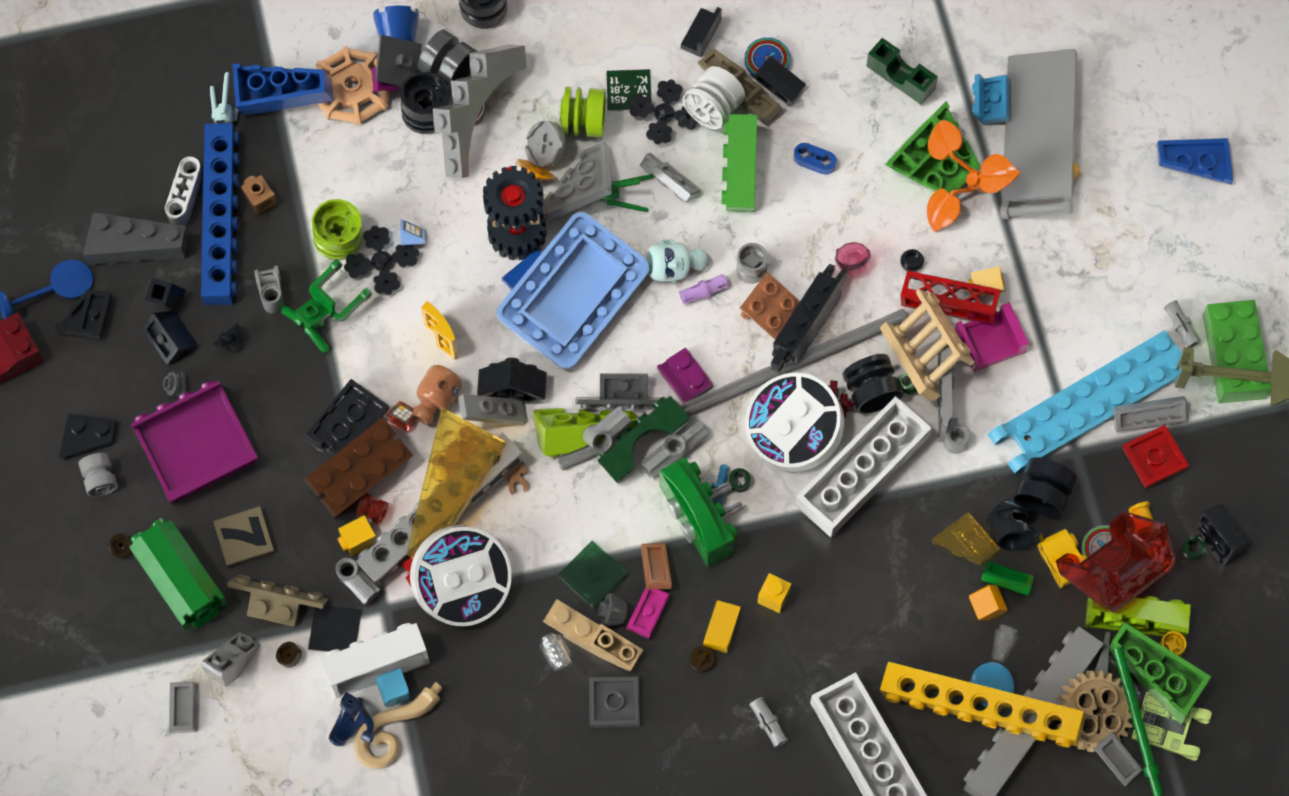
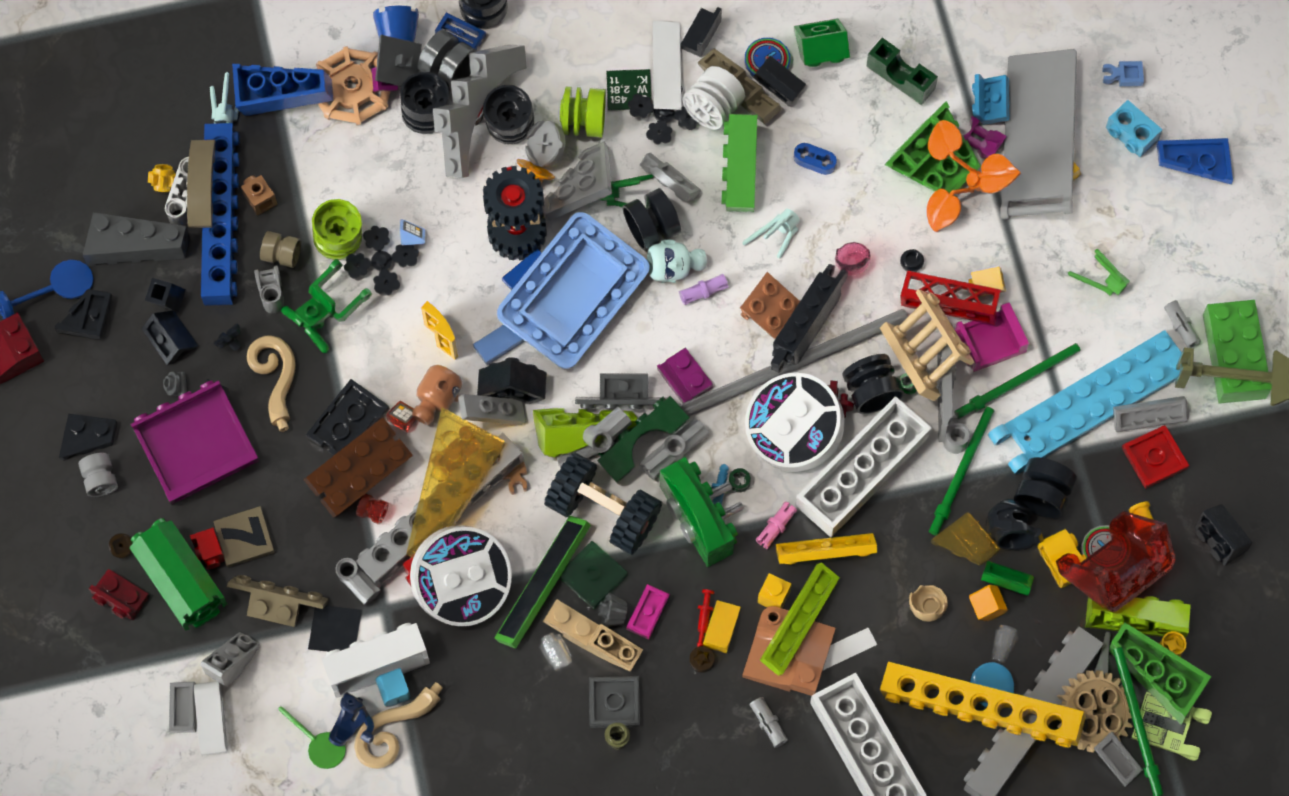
dark brown tile [276,641,302,668] -> none
yellow brick [337,515,377,557] -> none
nougat tile [641,543,672,590] -> none
light grey wheel [736,242,768,284] -> none
dark green bush [1182,536,1206,560] -> none
none -> dark red bracket [89,569,150,620]
none -> yellow gear [148,164,176,192]
none -> dark tan slope [187,140,215,228]
none -> red brick [190,528,225,569]
none -> white beam [194,681,227,755]
none -> tan plant [247,335,296,432]
none -> dark tan wheel [260,231,301,268]
none -> bright green piece [278,706,346,769]
none -> blue tile [435,12,486,50]
none -> medium blue tile [473,325,525,365]
none -> black wheel [483,85,534,144]
none -> black tile [495,515,591,649]
none -> black plate [544,452,662,555]
none -> olive cone [605,723,630,749]
none -> black wheel [622,188,681,250]
none -> white sticker [653,21,682,110]
none -> red piece [697,589,714,647]
none -> light aqua plant [742,209,800,258]
none -> nougat slope [742,606,836,696]
none -> bright pink pin [755,502,797,549]
none -> lime plate [760,562,840,676]
none -> yellow plate [776,533,877,565]
none -> green slope [794,18,850,67]
none -> white sticker [823,628,877,670]
none -> tan hair [909,585,948,622]
none -> green bar [929,407,994,536]
none -> green bar [954,343,1080,419]
none -> magenta piece [963,116,1007,159]
none -> bright green plant [1068,249,1130,296]
none -> medium blue plate [1102,61,1144,86]
none -> medium azure brick [1106,100,1163,157]

